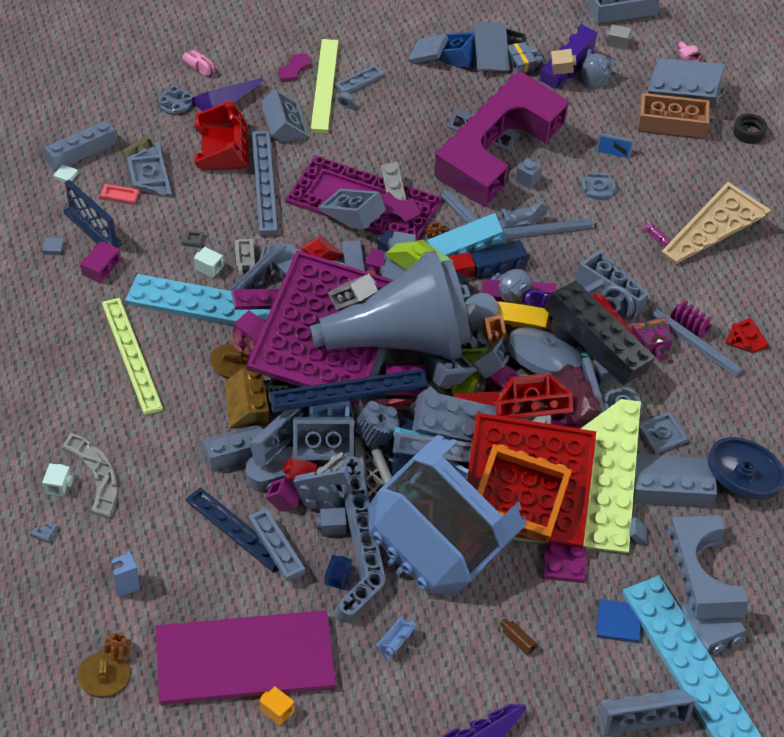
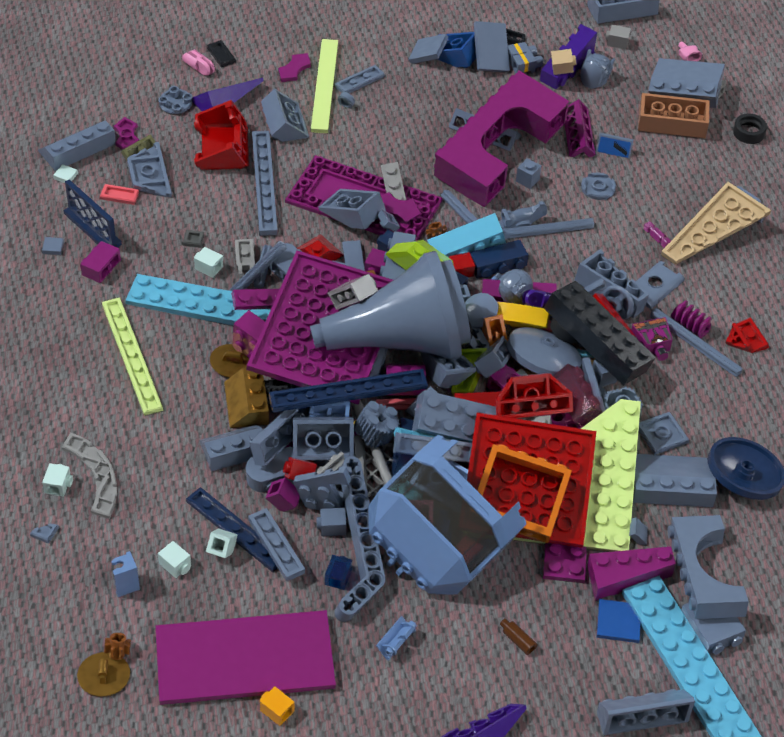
none -> magenta tile [113,117,139,150]
none -> light aqua brick [158,541,191,578]
none -> light aqua brick [206,528,238,558]
none -> black tile [207,40,236,67]
none -> sand blue plate [377,210,400,231]
none -> magenta fence [565,99,596,157]
none -> magenta wedge [587,546,676,601]
none -> sand blue piece [636,261,684,309]

